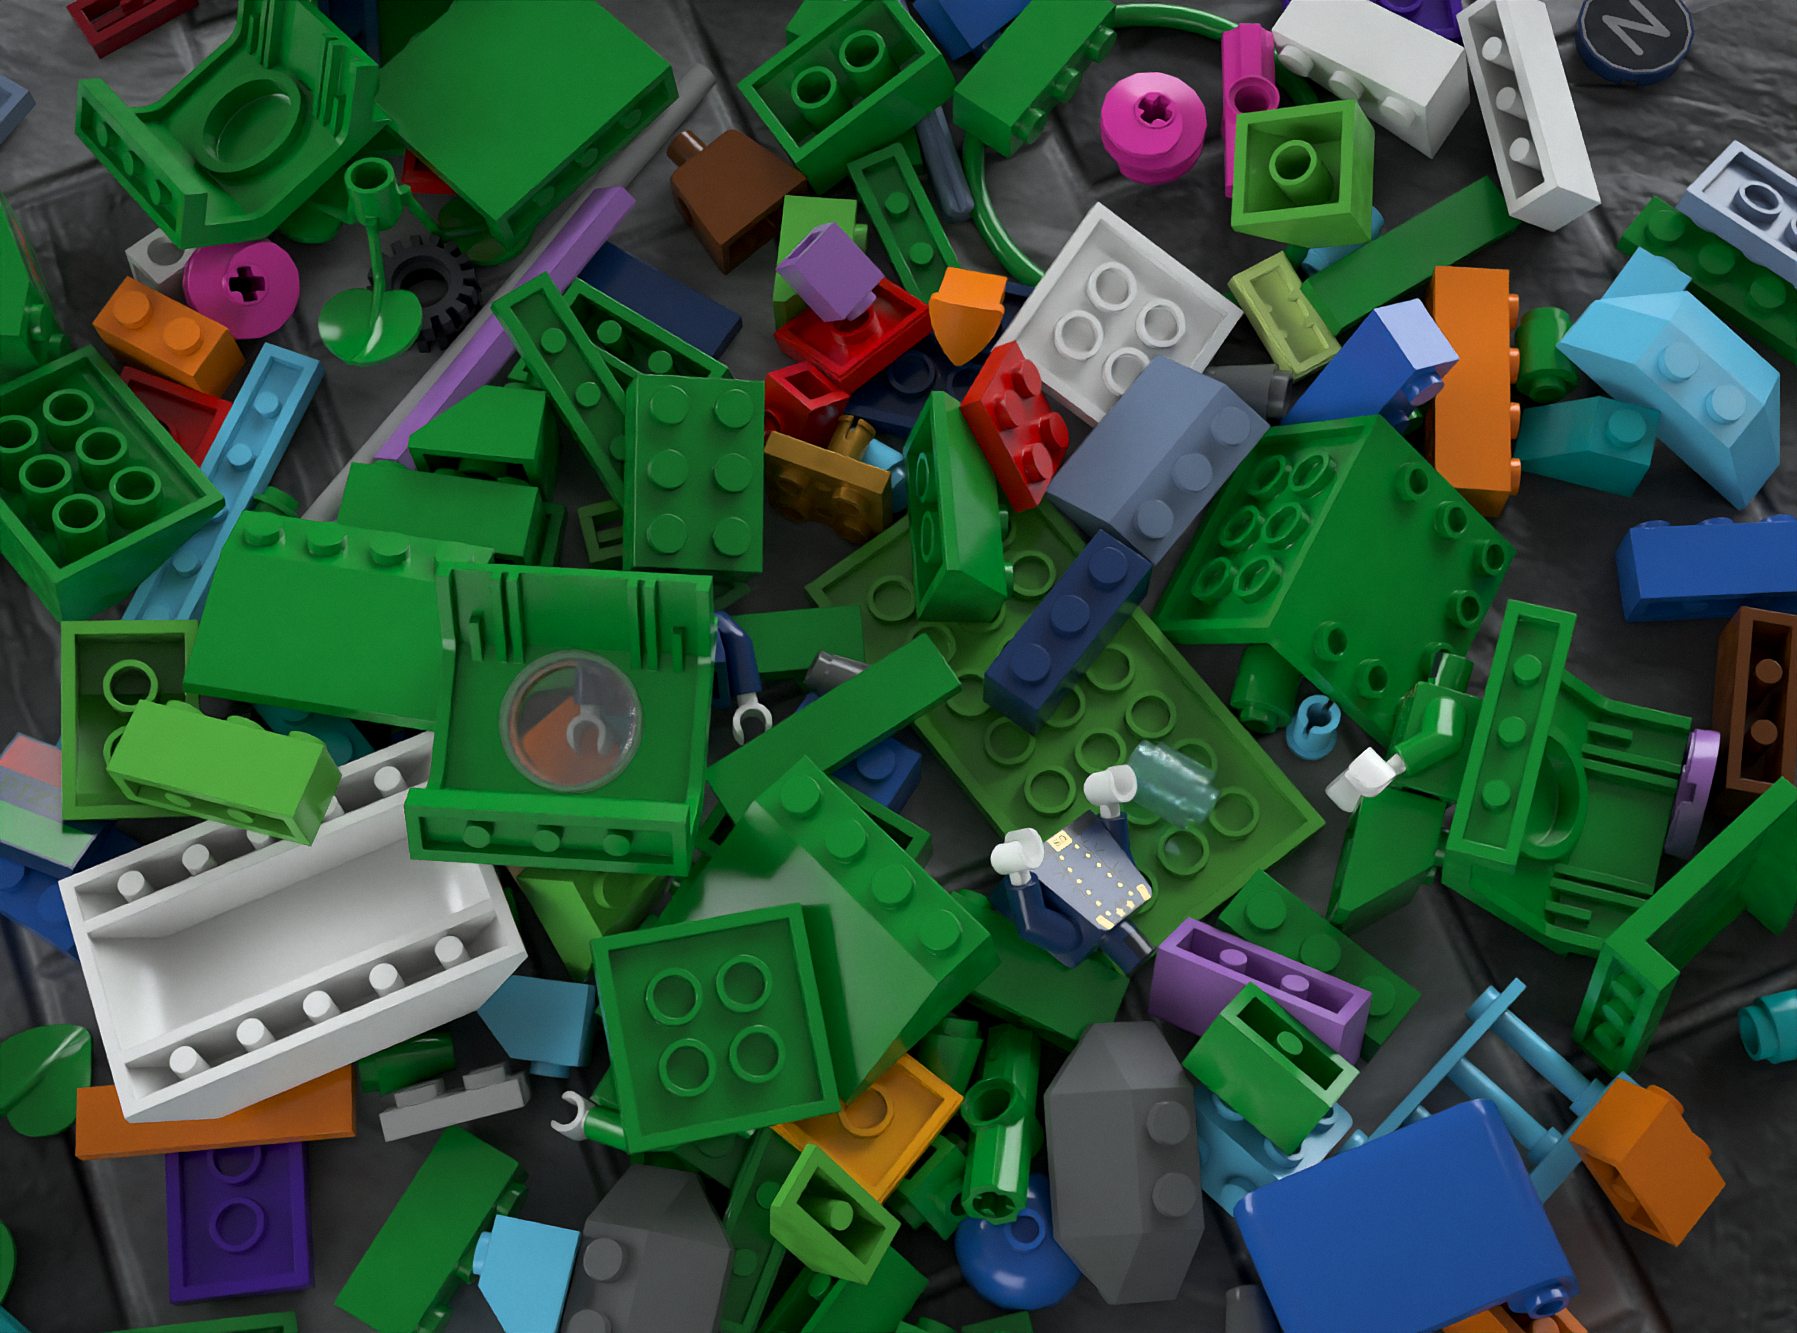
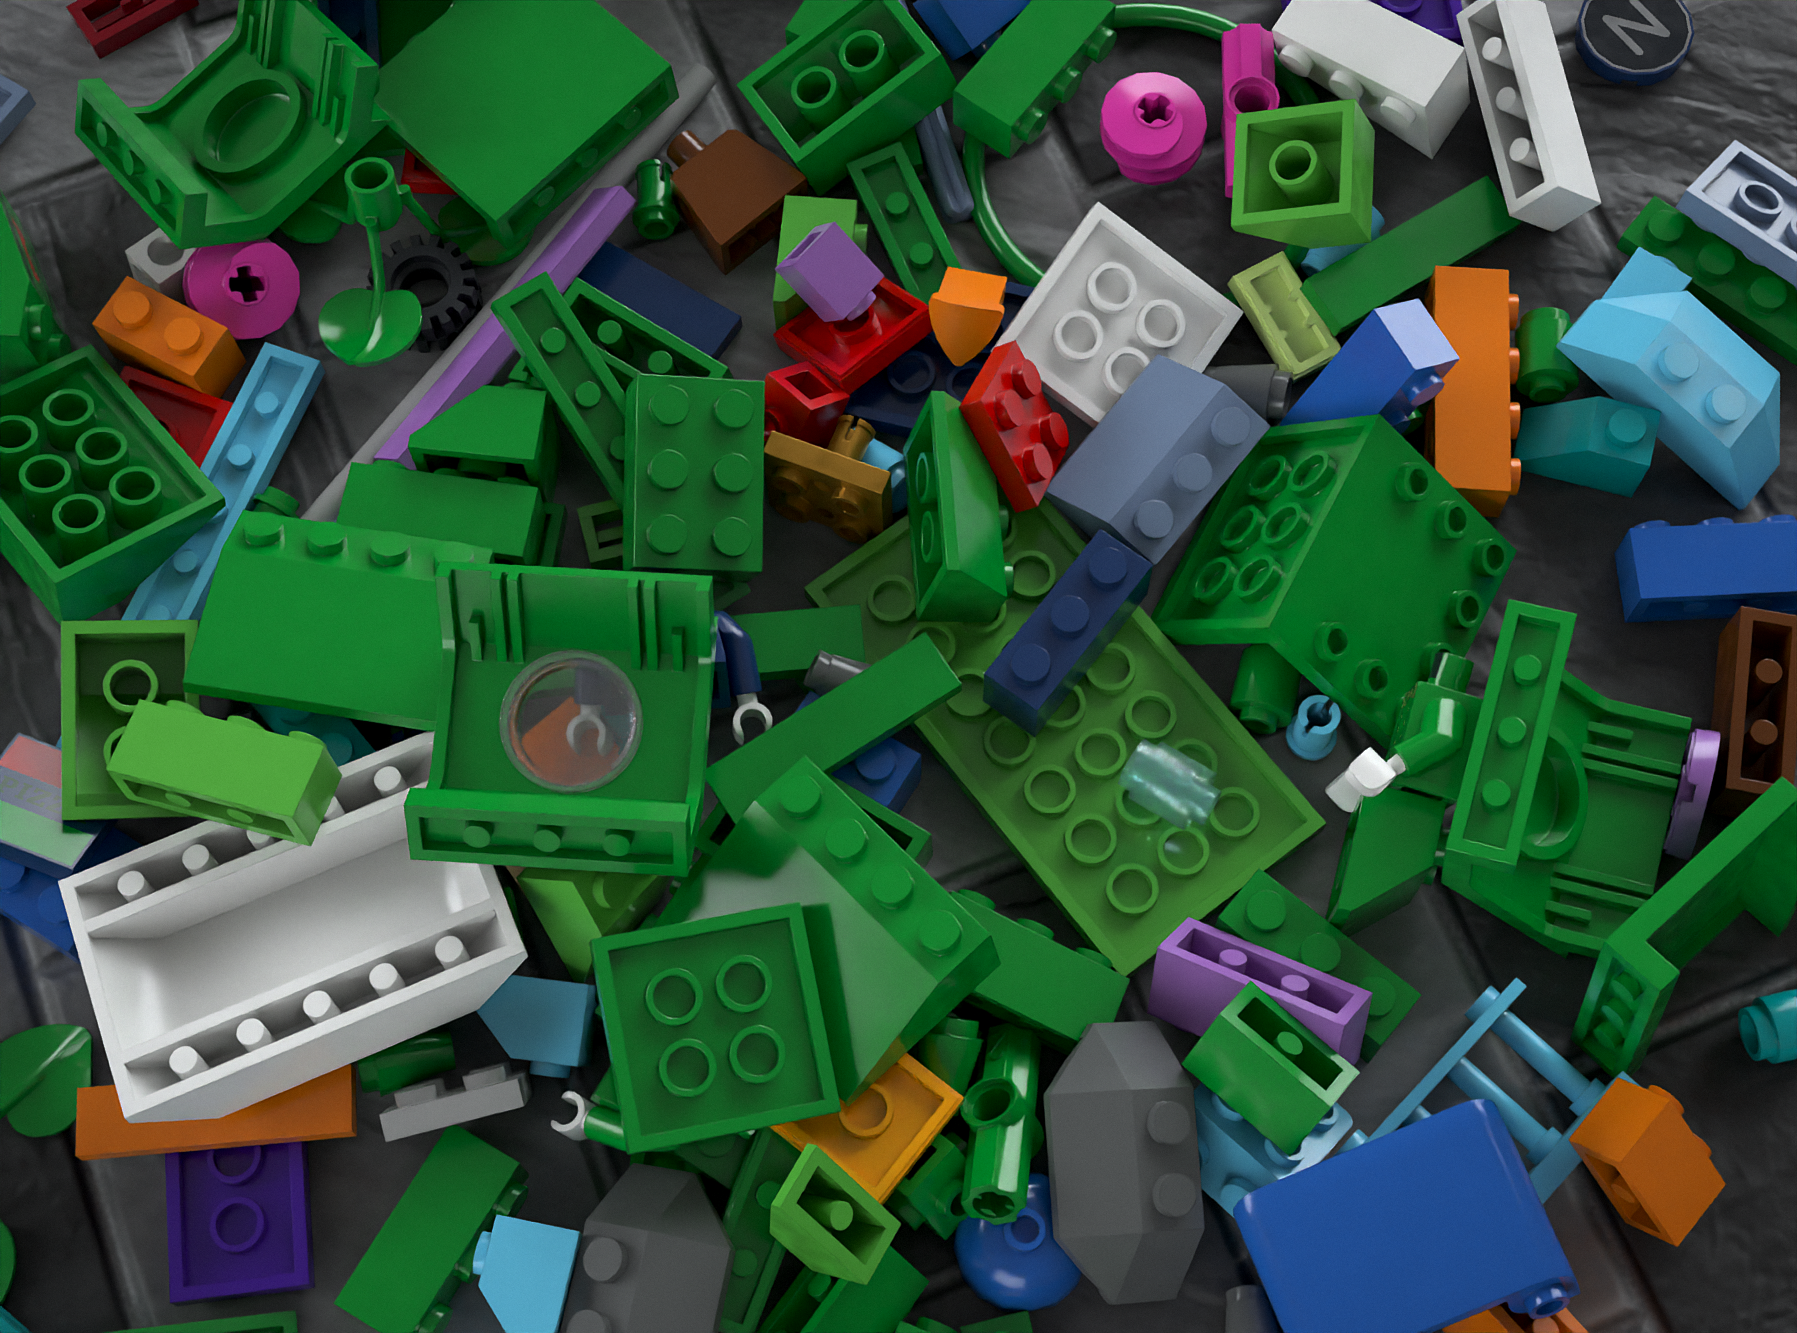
dark blue torso [987,765,1157,976] -> none
none -> green pin [632,159,680,240]

